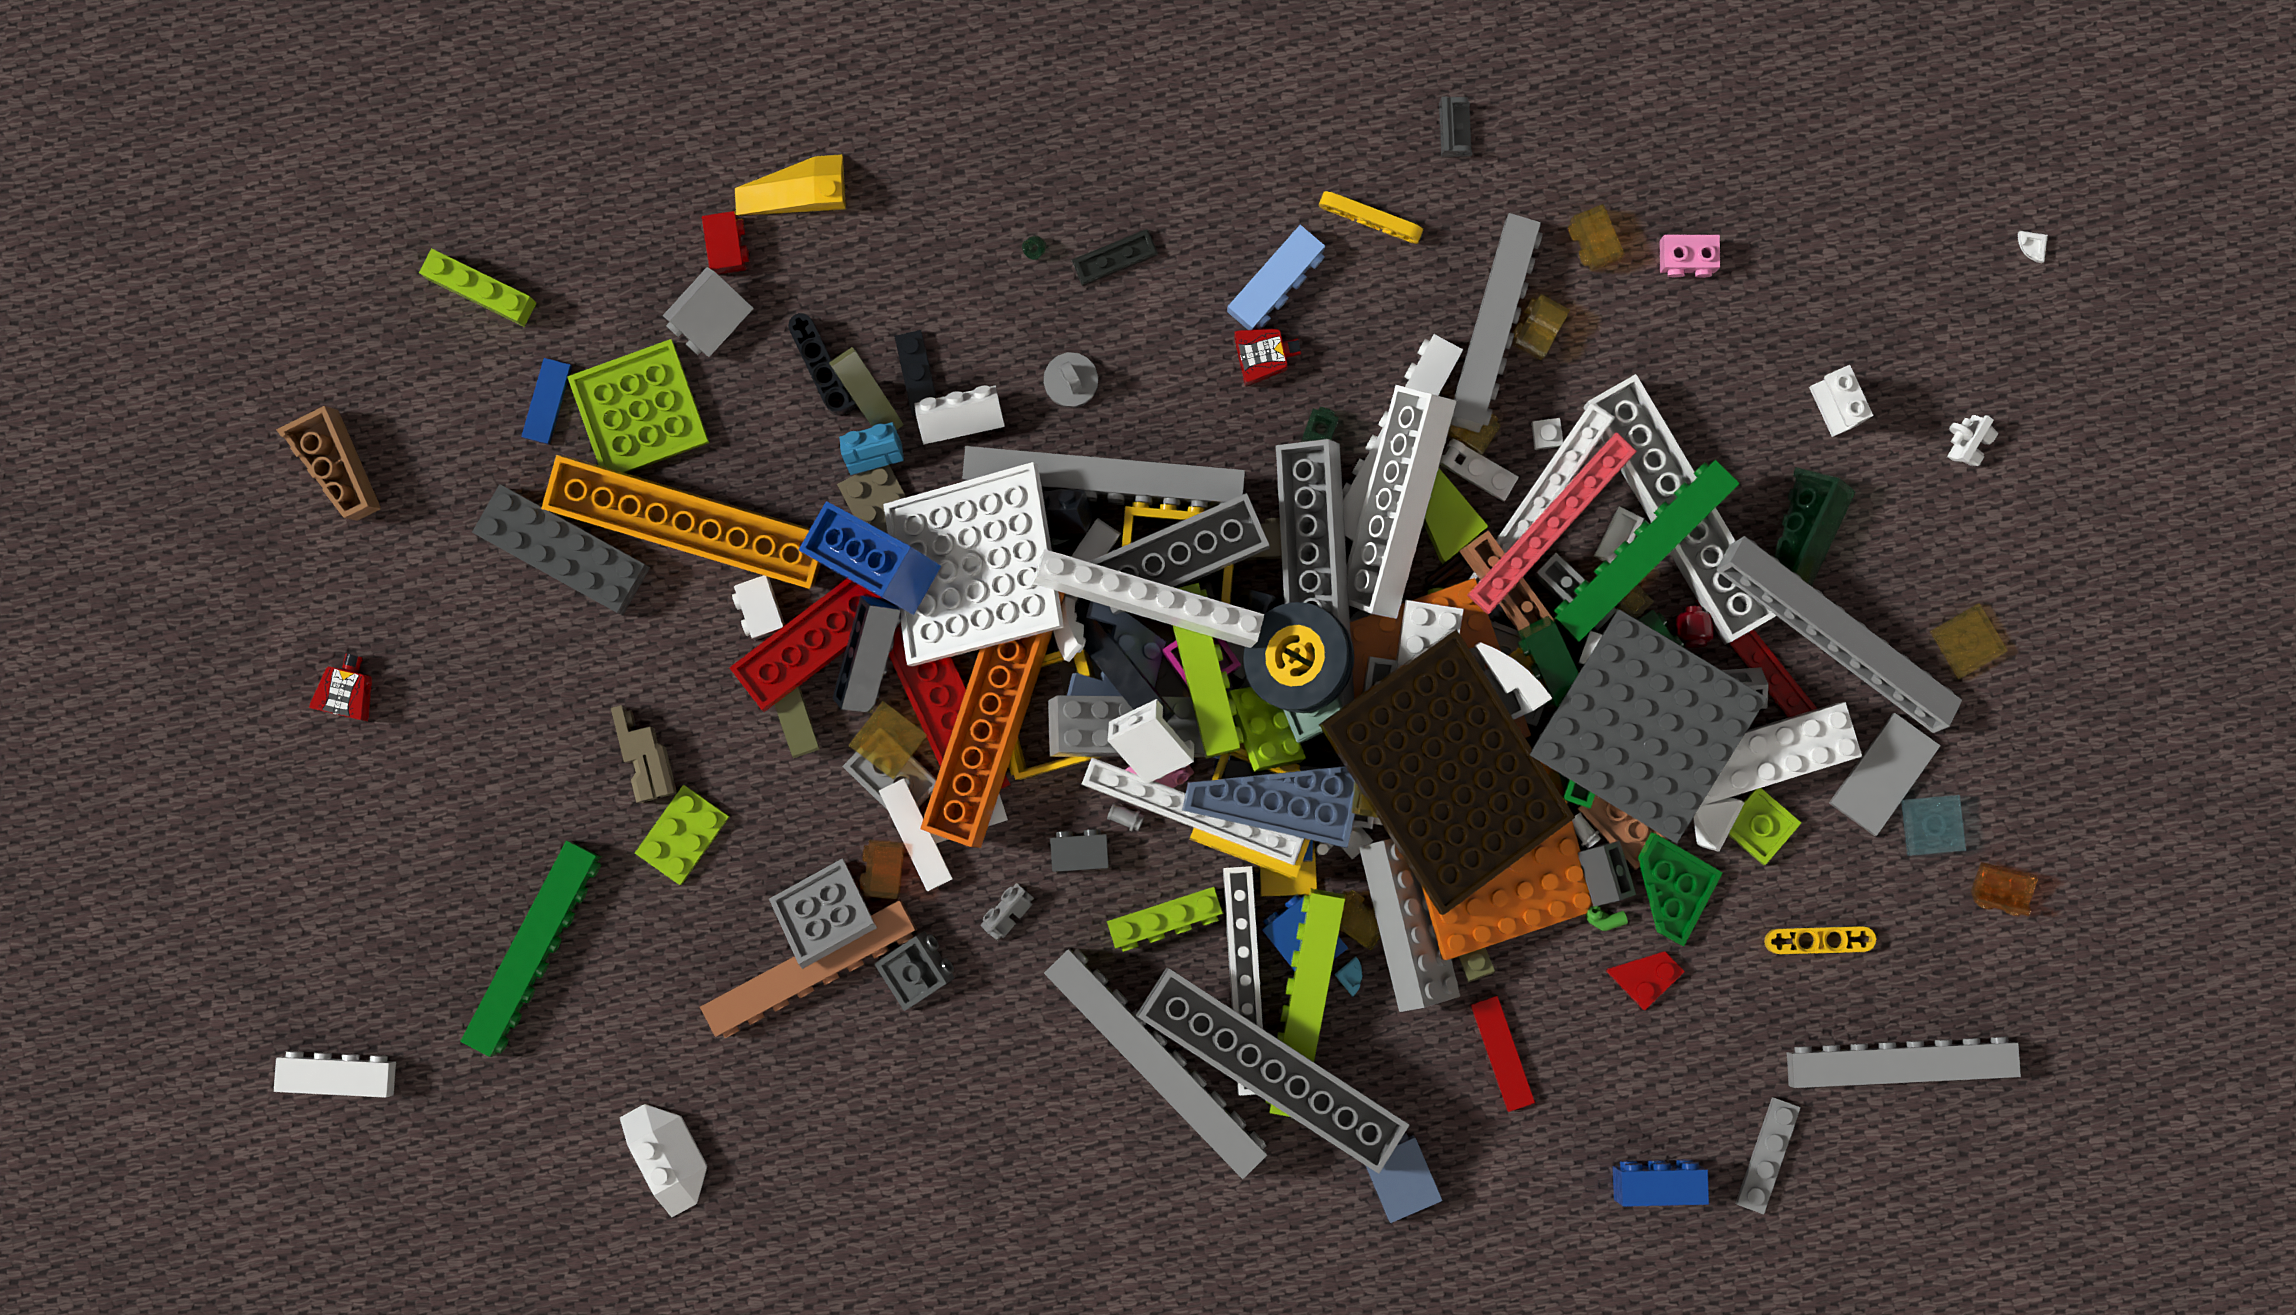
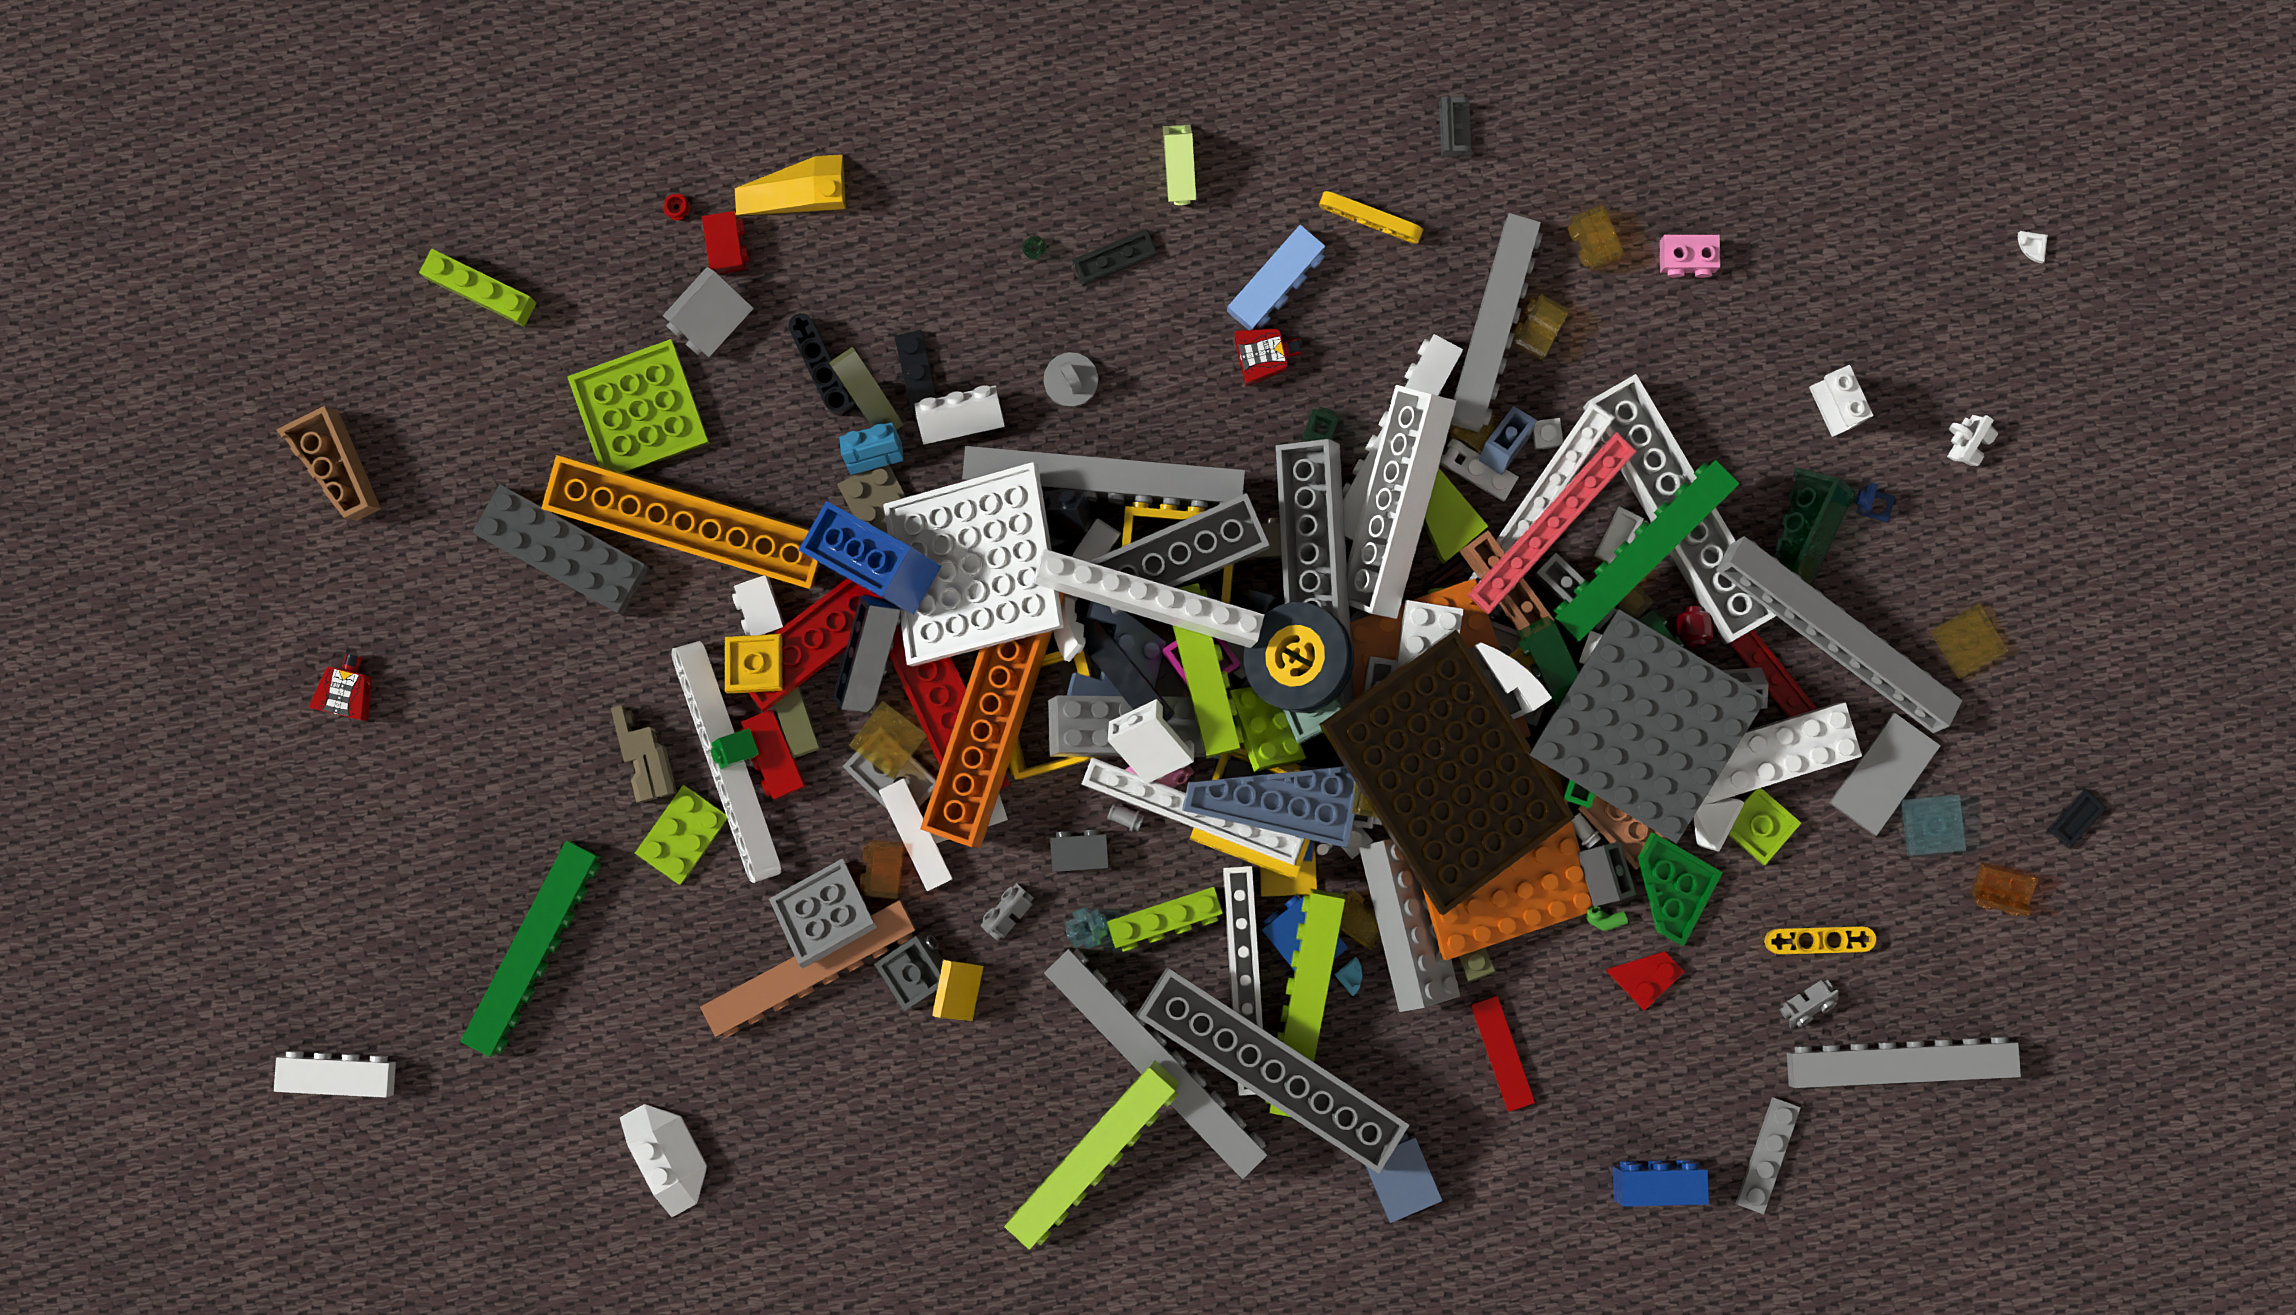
blue tile [521,358,572,445] -> none
none -> red plate [663,194,690,221]
none -> white beam [672,641,781,883]
none -> green brick [711,728,759,770]
none -> yellow tile [725,634,782,693]
none -> red brick [740,709,807,800]
none -> yellow tile [932,960,984,1021]
none -> lime brick [1004,1060,1180,1250]
none -> clear light blue brick [1065,906,1108,949]
none -> yellowish green slope [1163,125,1196,205]
none -> sand blue brick [1479,406,1537,475]
none -> light grey hinge [1780,980,1838,1029]
none -> dark blue bracket [1855,483,1895,522]
none -> black tile [2047,789,2107,849]

